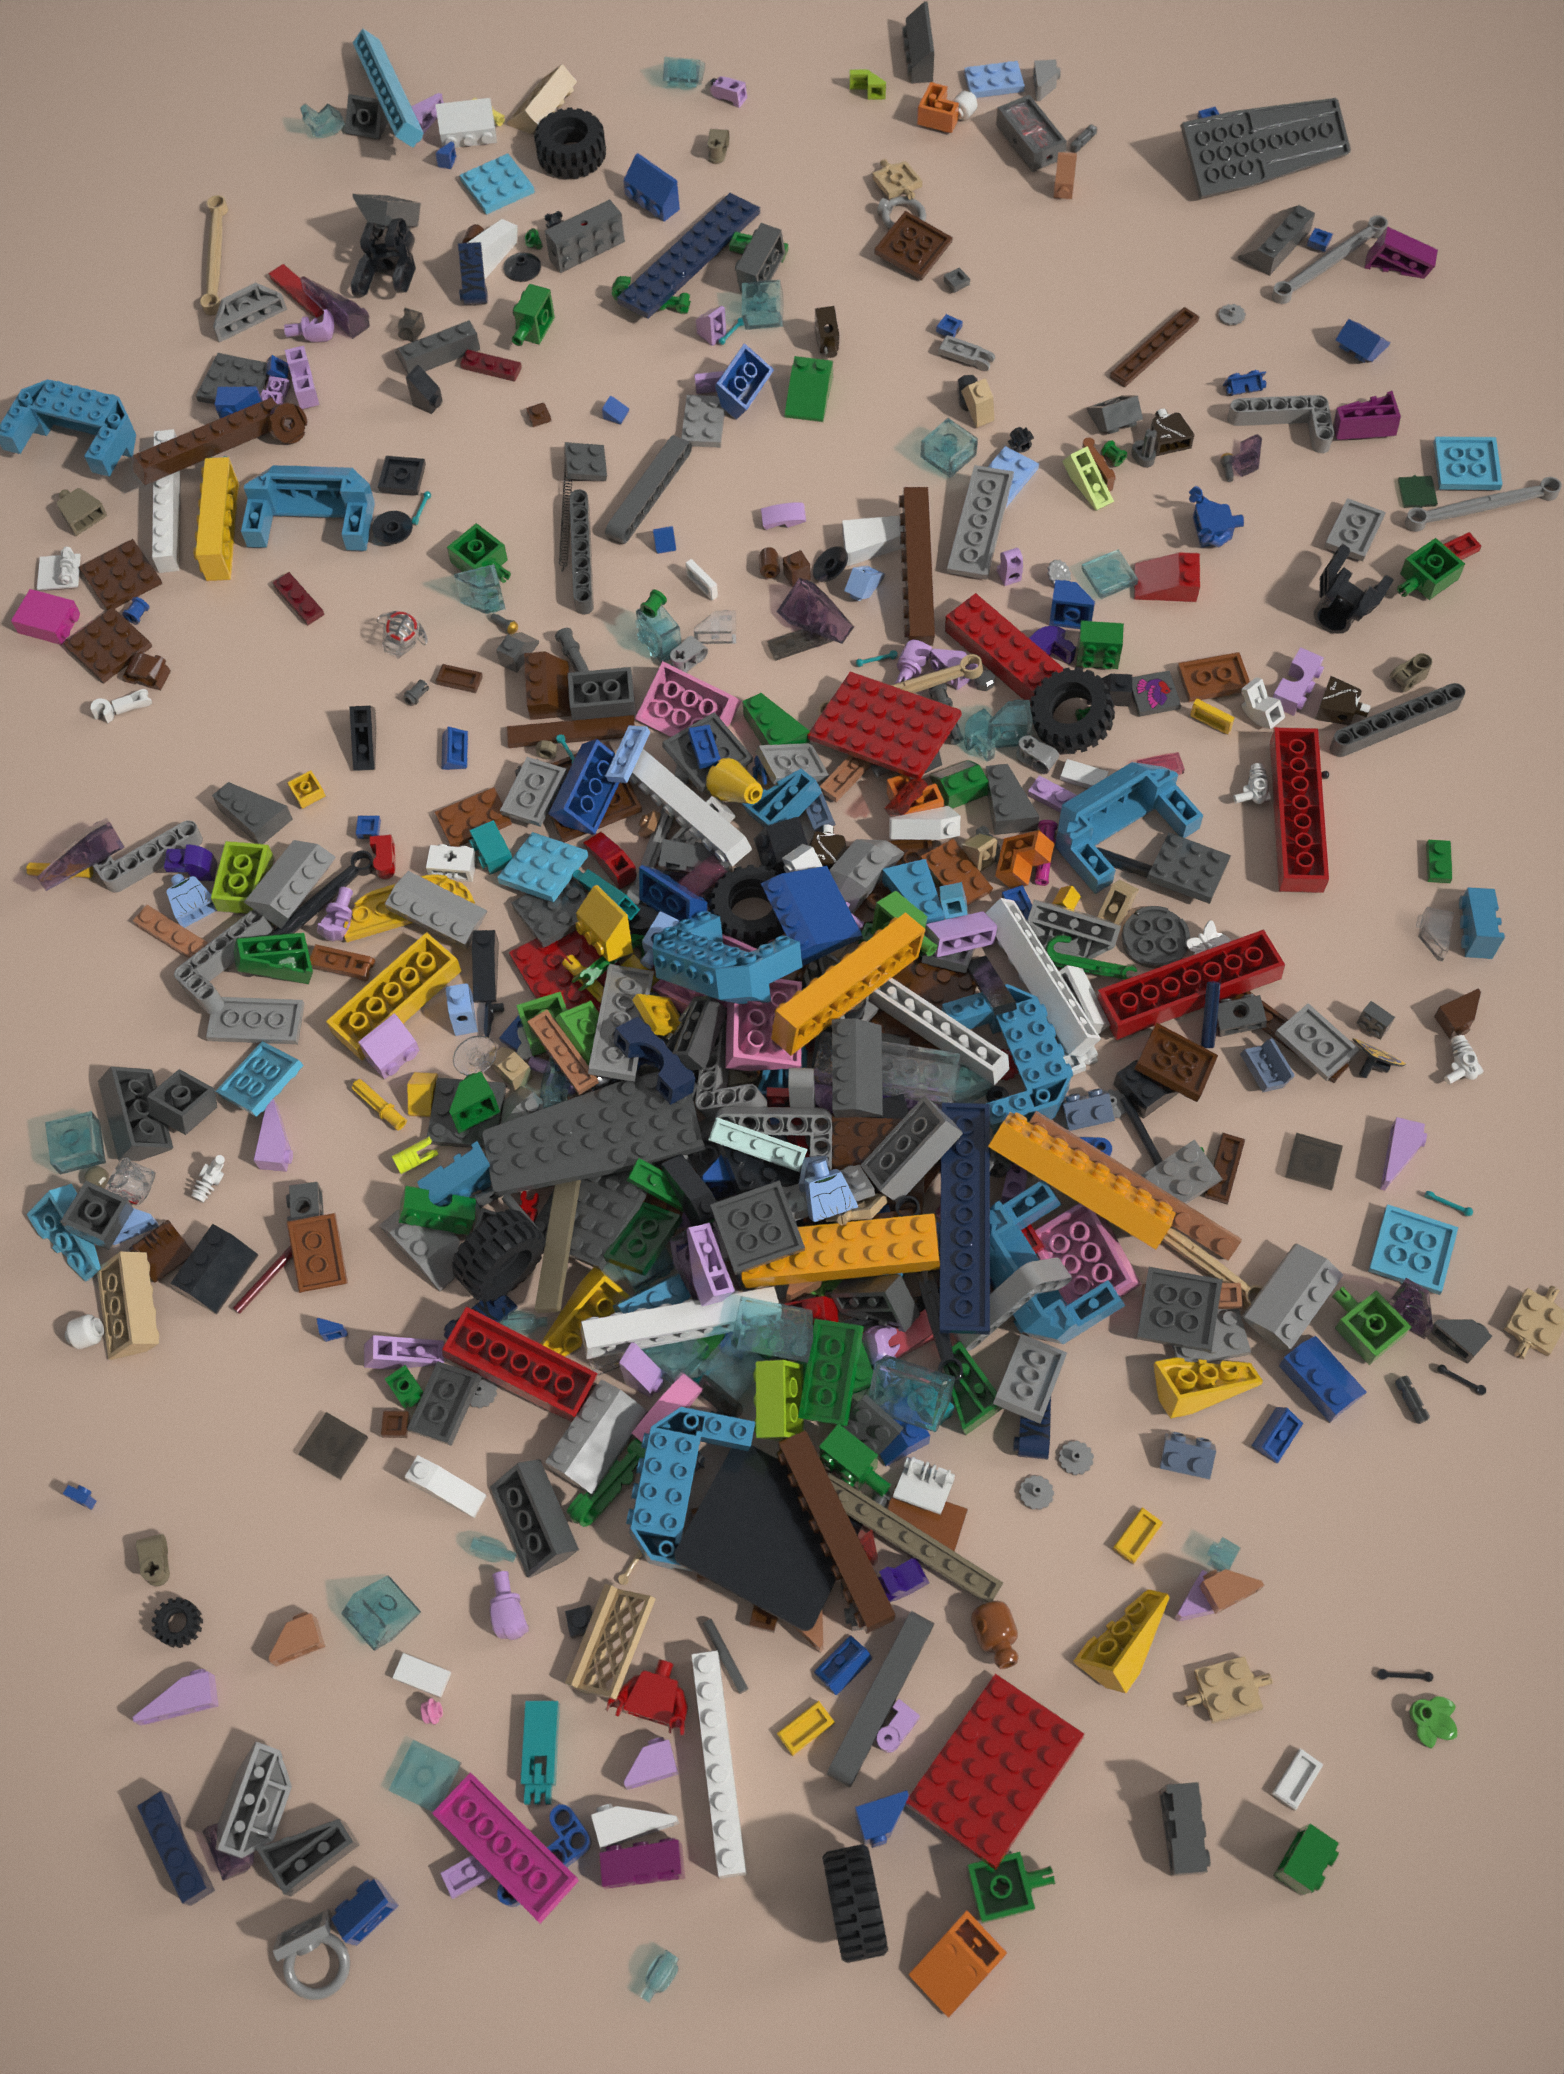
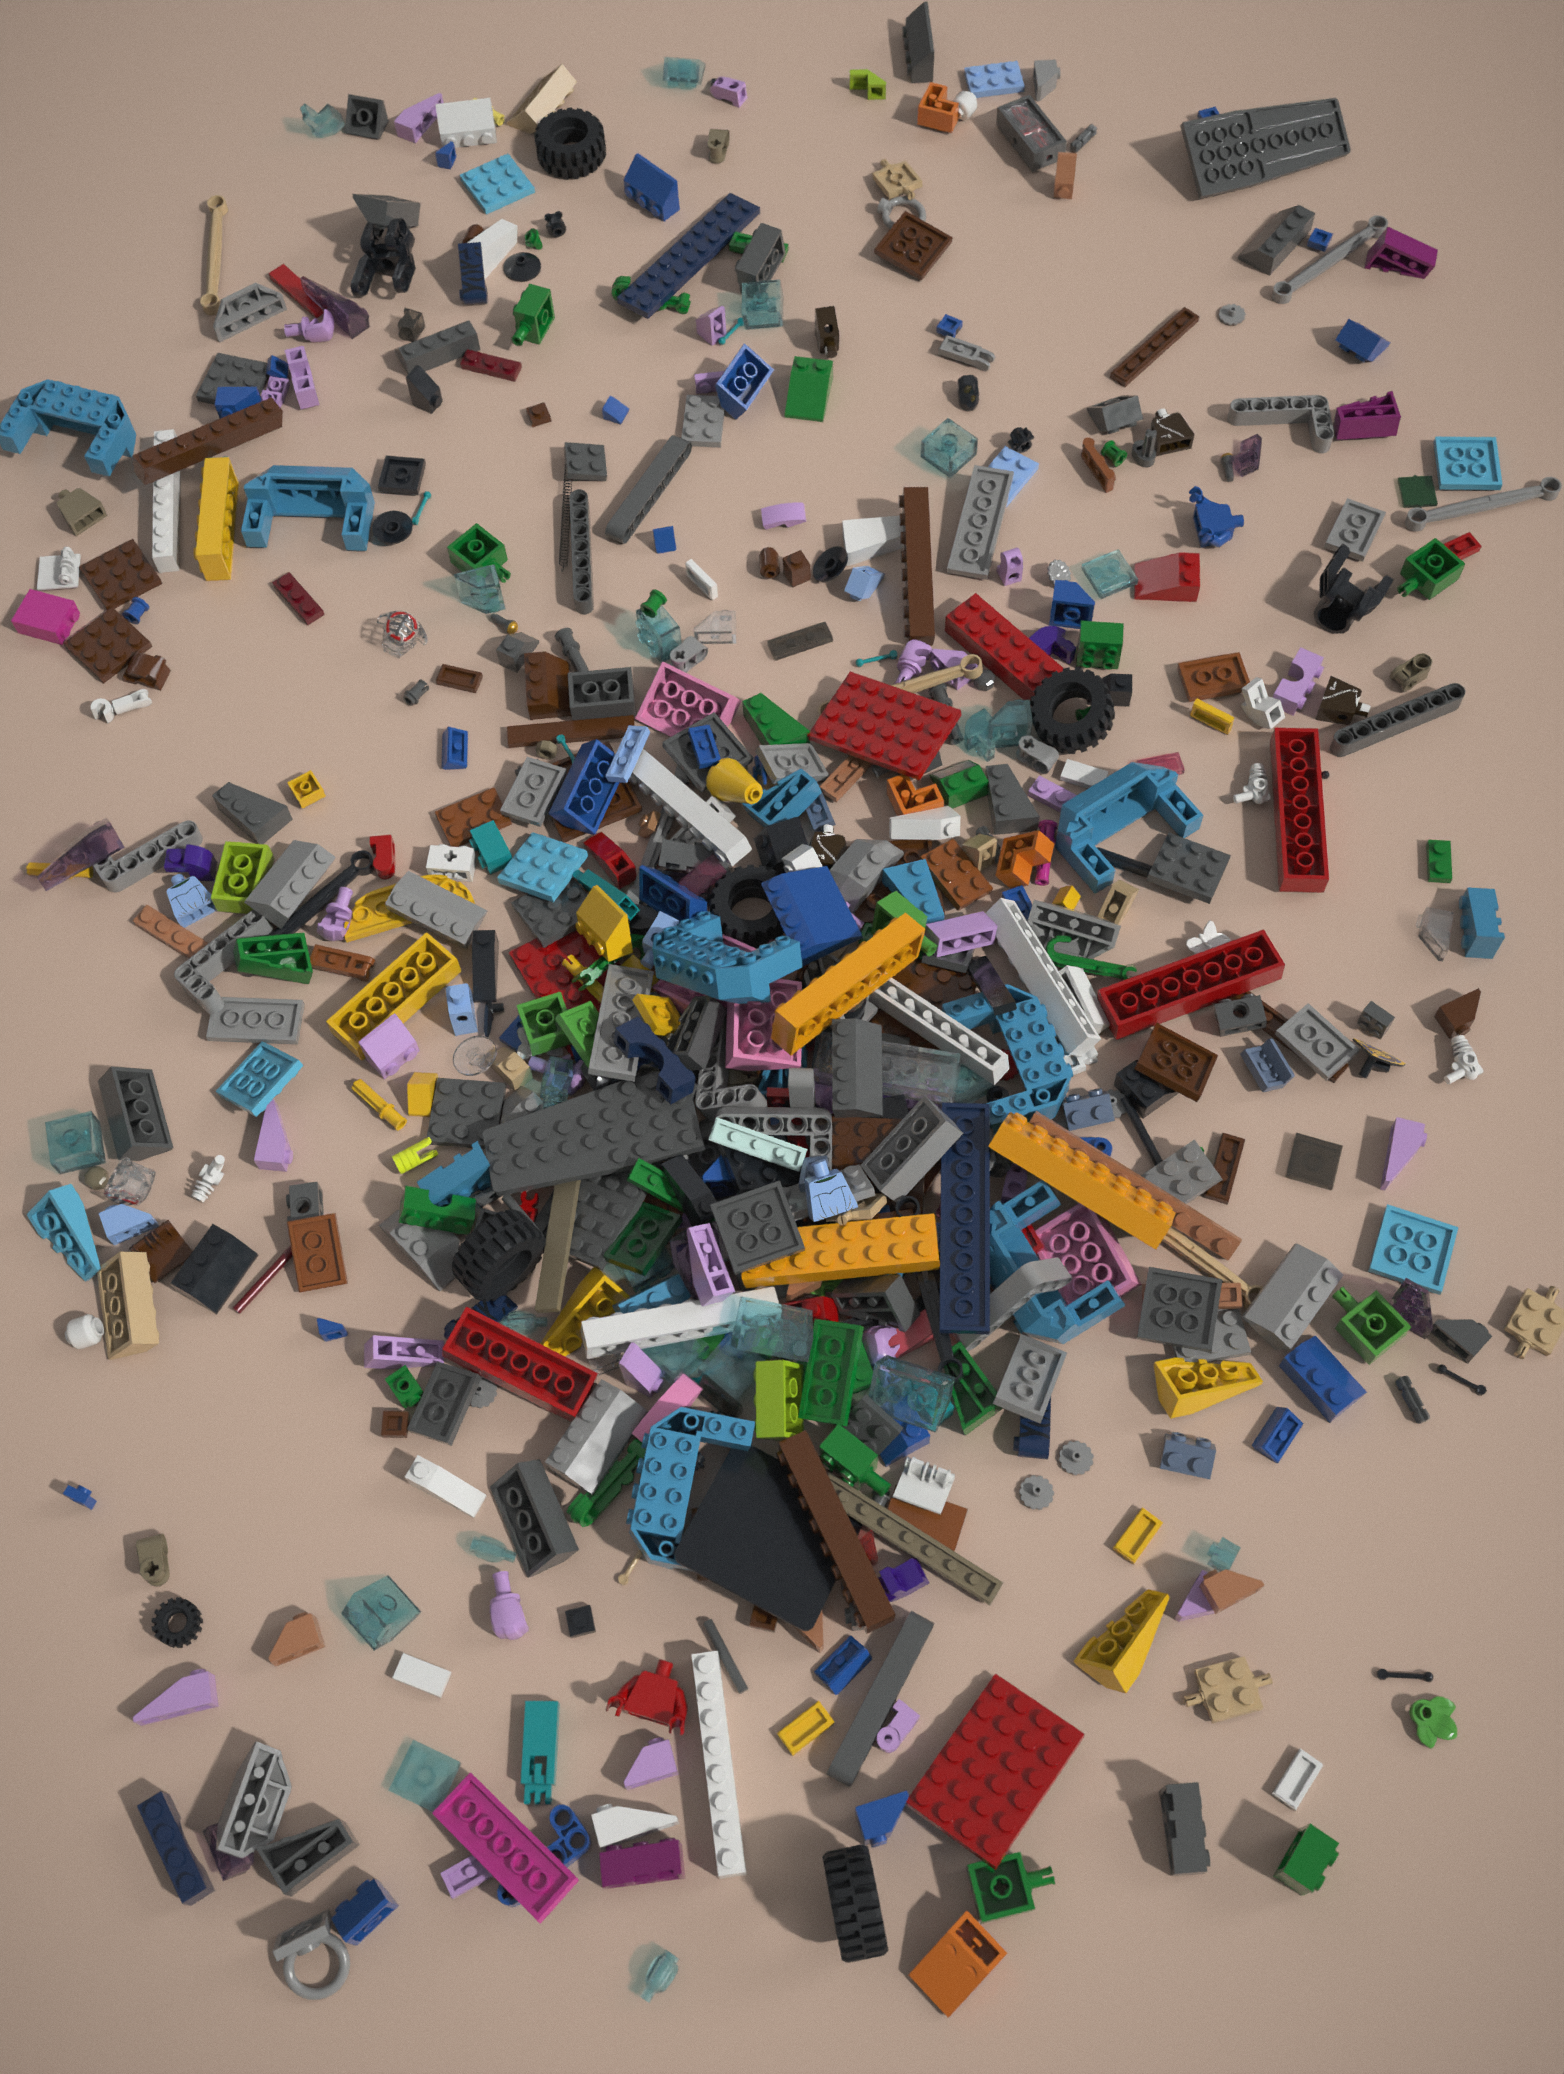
dark grey brick [60,1181,134,1250] -> none
dark grey brick [147,1069,217,1135] -> none
reddish brown plate [266,402,307,444] -> none
clear smoke tile [298,1412,368,1480] -> none
black slope [349,705,377,771] -> none
medium azure brick [352,28,424,148] -> none
blue plate [356,816,381,839] -> none
bright pink plate [421,1698,443,1725] -> none
green slope [449,1071,500,1134] -> none
nougat plate [527,1010,599,1095] -> none
dark grey brick [545,199,625,273] -> none
tan fence [565,1584,656,1700] -> none
clear purple wedge [776,578,854,644] -> none
clear red plate [884,779,928,816] -> none
medium azure brick [940,882,968,919] -> none
dark grey plate [943,267,970,293] -> none
tan slope [961,378,995,428] -> none
dark orange piece [970,1601,1019,1669] -> none
yellowish green slope [1062,447,1114,511] -> none
dark grey tile [1121,906,1190,969] -> none
dark grey tile [1132,670,1181,717] -> none
dark blue axle [1201,981,1221,1048] -> none
blue hinge [1223,370,1267,396] -> none
teal hinge [1424,1191,1473,1217] -> none

